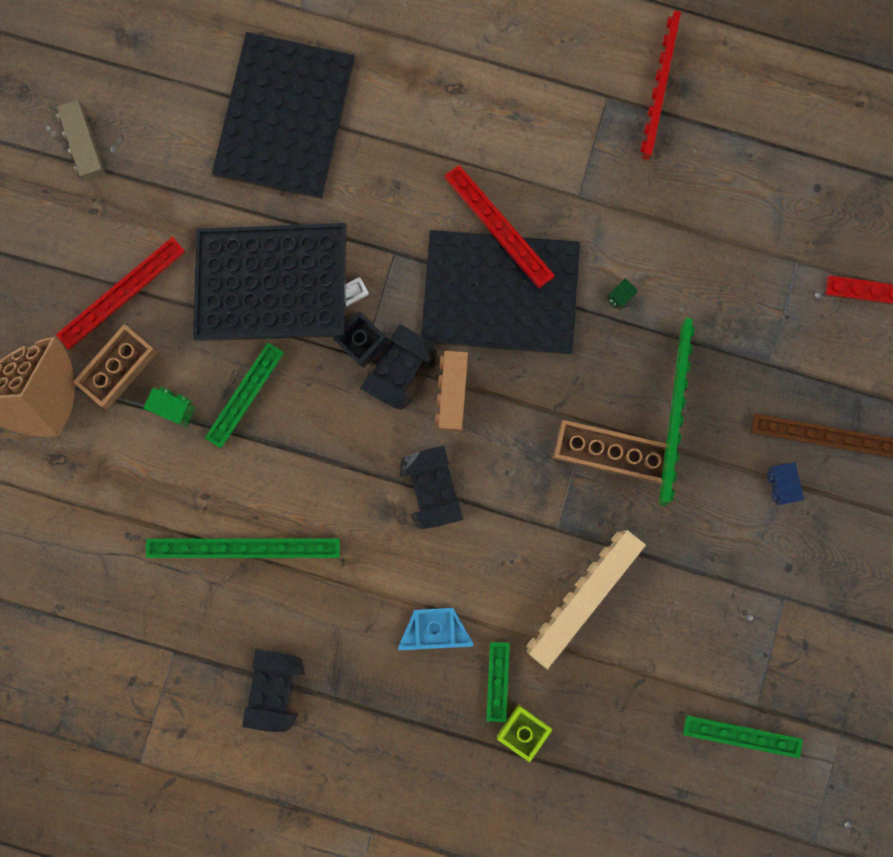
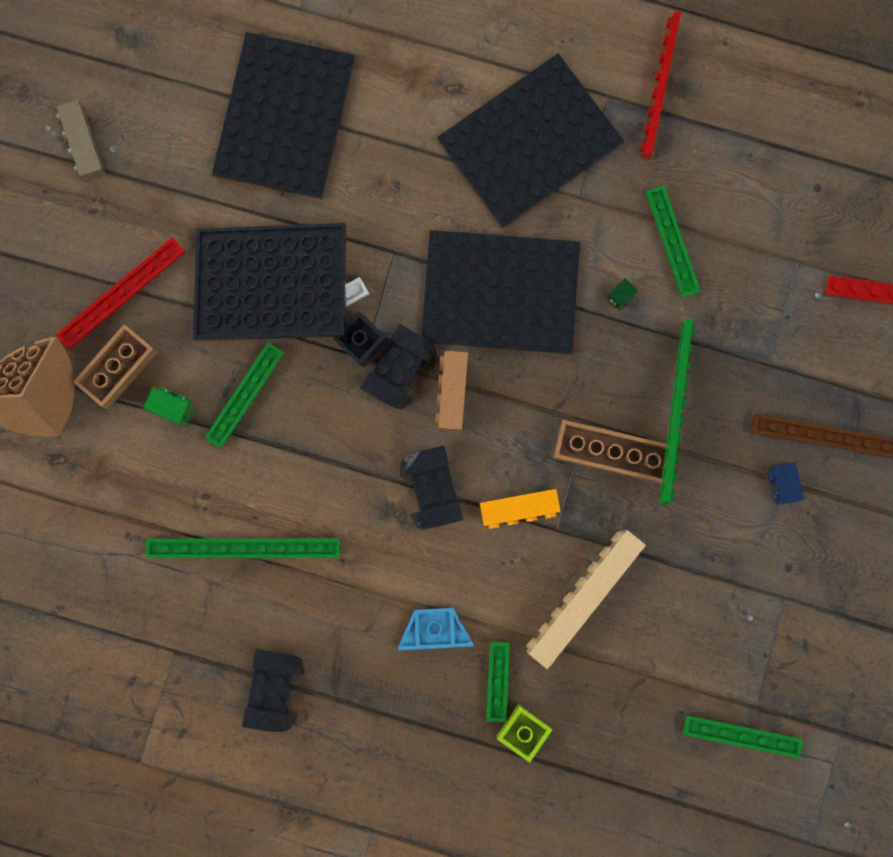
red plate [444,165,555,289] -> none
none -> black plate [437,53,624,229]
none -> light orange brick [480,489,561,529]
none -> green plate [645,186,701,299]

